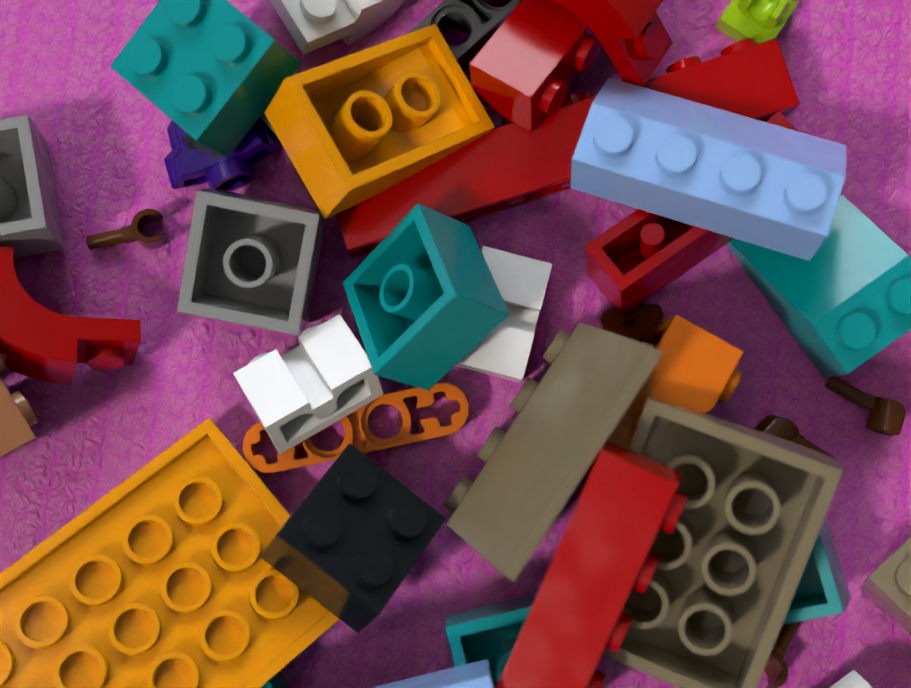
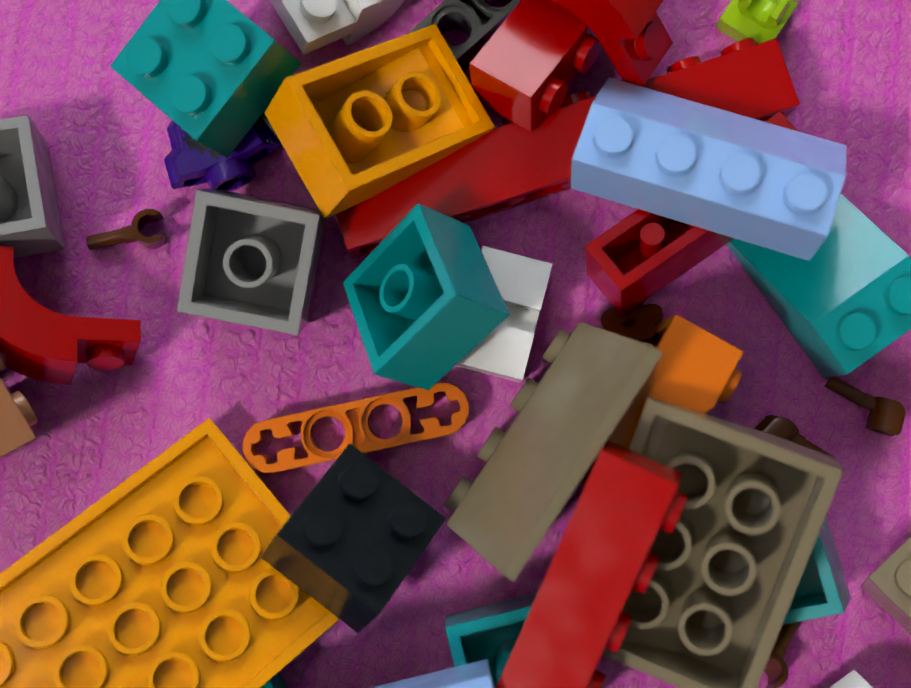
white brick [233,314,384,454] -> none

